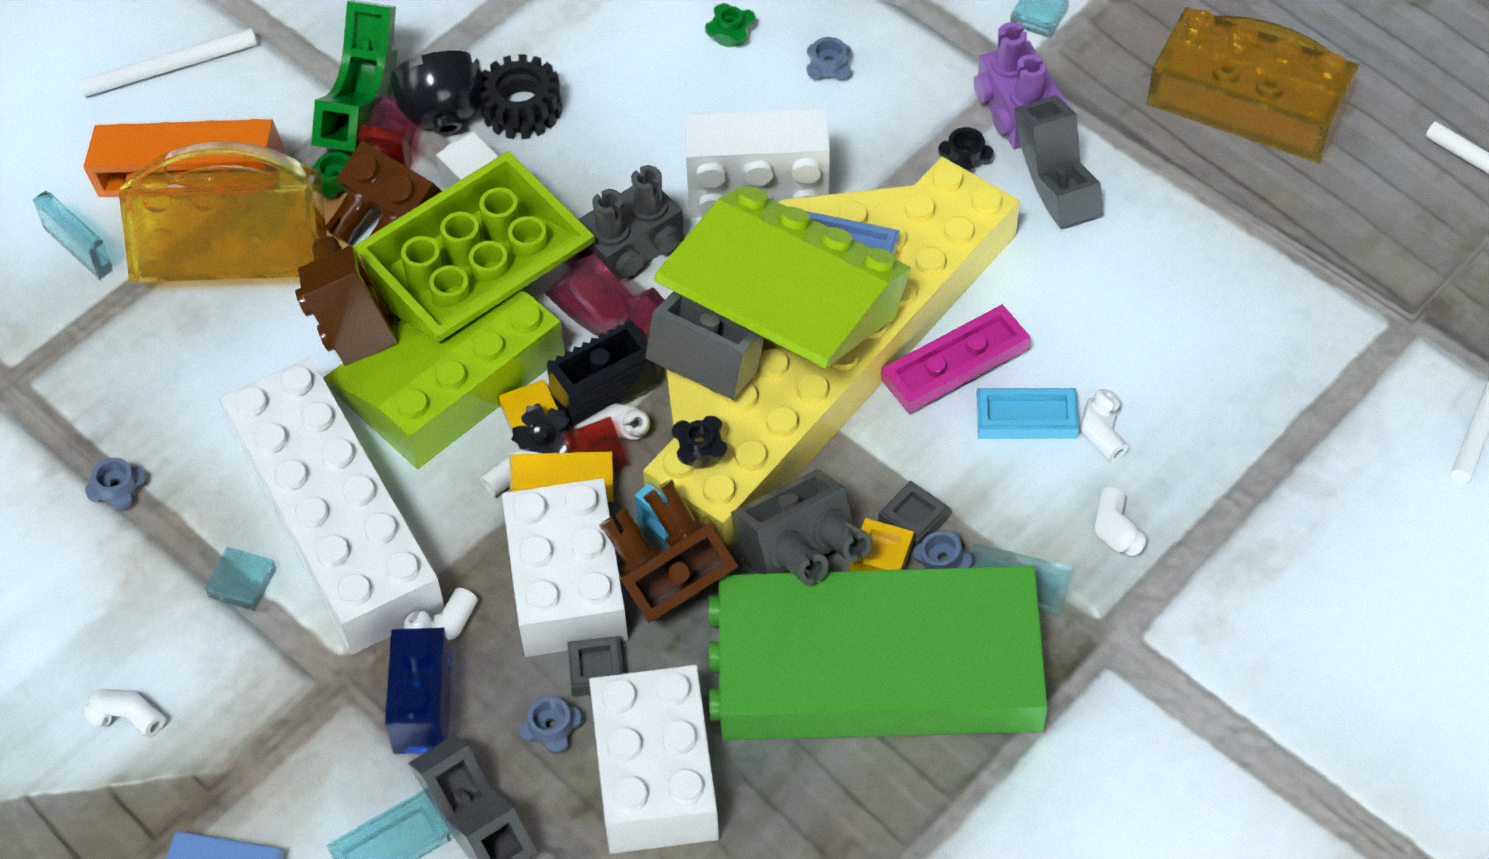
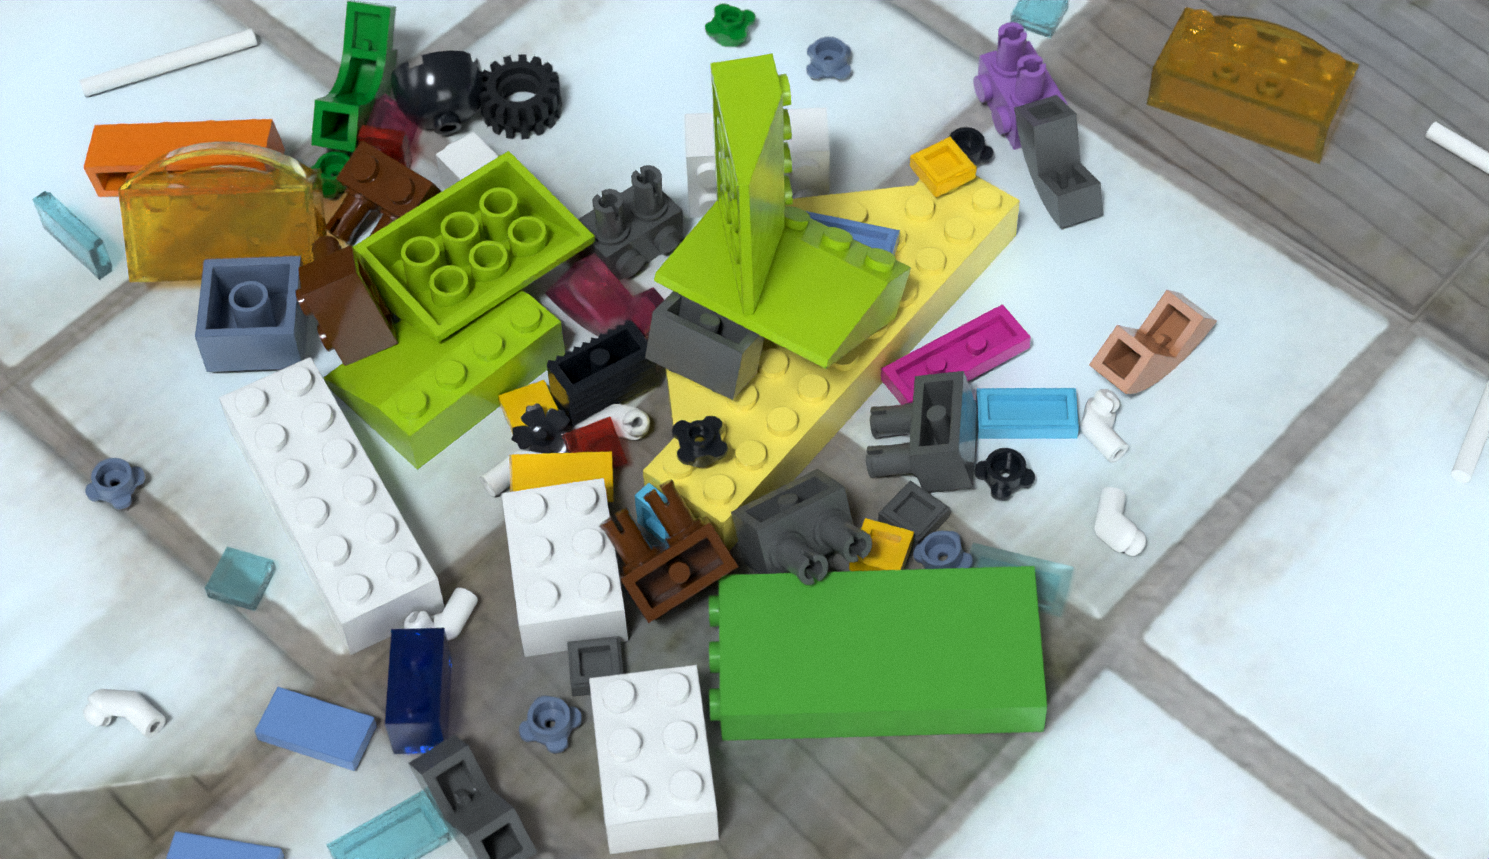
none -> sand blue brick [195,256,308,372]
none -> medium blue tile [254,687,377,771]
none -> lime slope [710,53,793,316]
none -> dark grey brick [866,371,977,492]
none -> yellow tile [910,137,977,198]
none -> black plate [975,448,1035,501]
none -> nougat brick [1089,290,1217,394]

